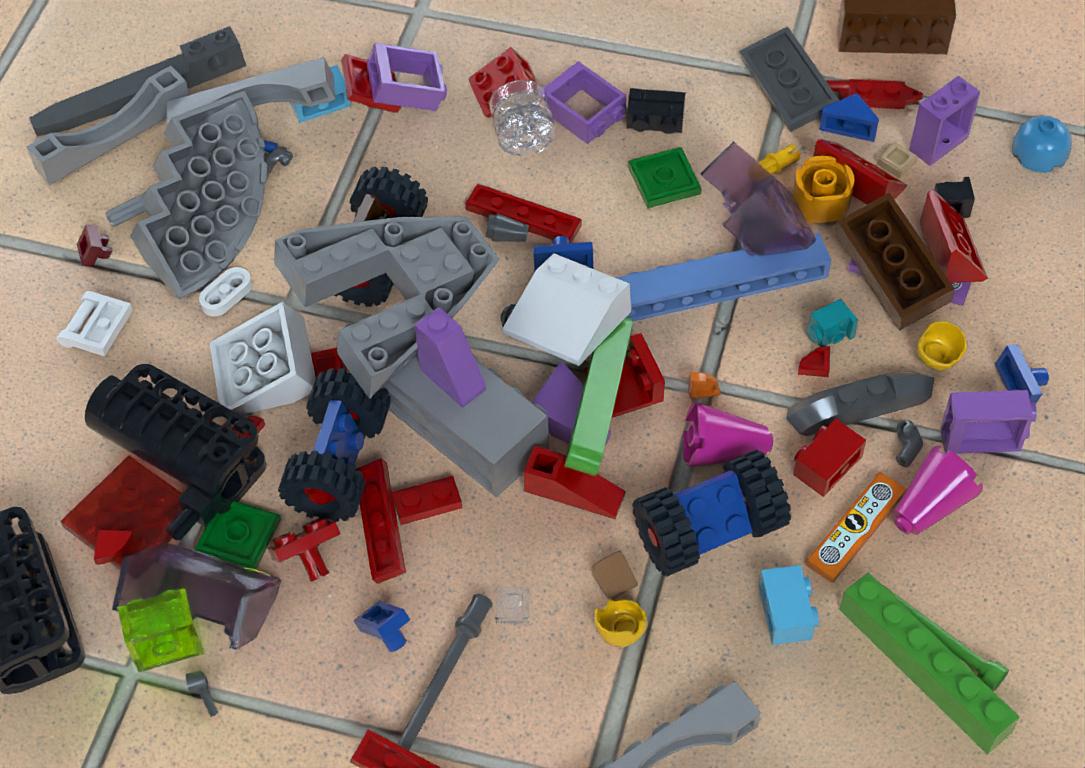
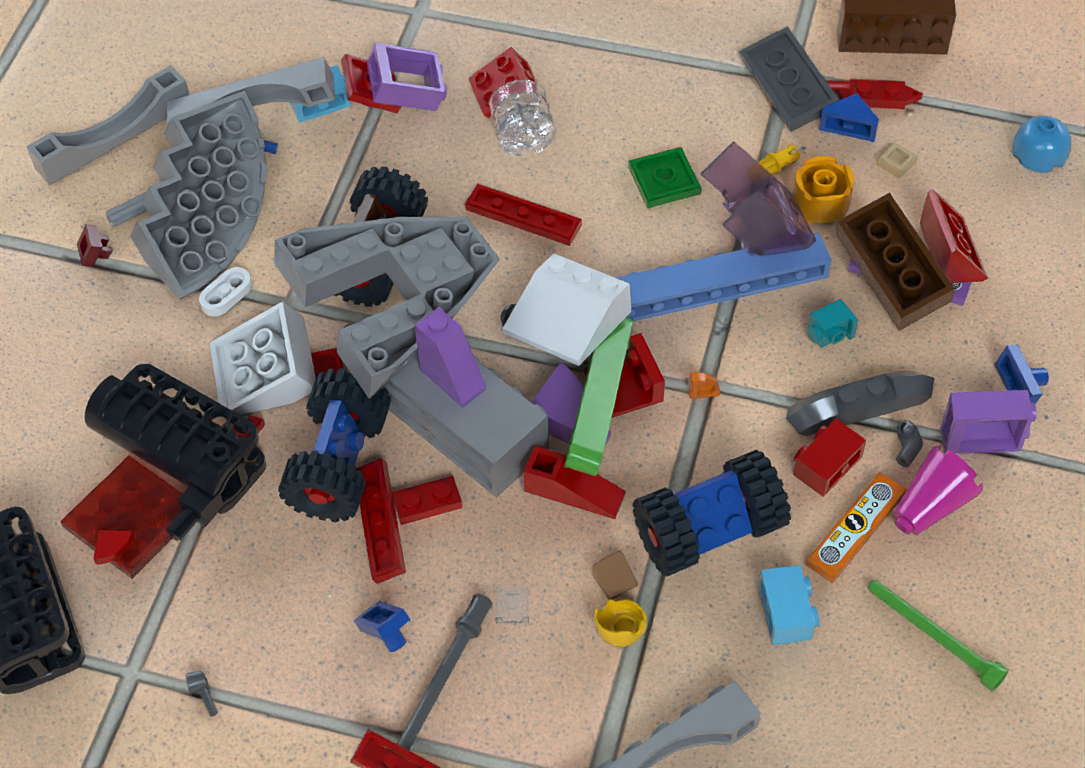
dark grey piece [29,26,246,136] -> none
white plate [56,291,133,356] -> none
windscreen [112,544,281,650] -> none
clear neon green brick [117,588,205,672] -> none
green tile [194,501,281,573] -> none
dark grey arm [264,147,293,180] -> none
red plate [267,518,341,582] -> none
dark grey cone [485,213,529,242] -> none
blue tile [533,236,594,273] -> none
medium lavender window [539,61,626,144] -> none
black brick [626,88,686,134] -> none
dark pink cone [682,403,773,467] -> none
red tile [798,346,830,377] -> none
red slope [813,139,907,205] -> none
bright green brick [839,572,1020,755] -> none
medium lavender window [909,76,980,166] -> none
yellow hair [916,321,967,371] -> none
black brick [934,177,975,218] -> none

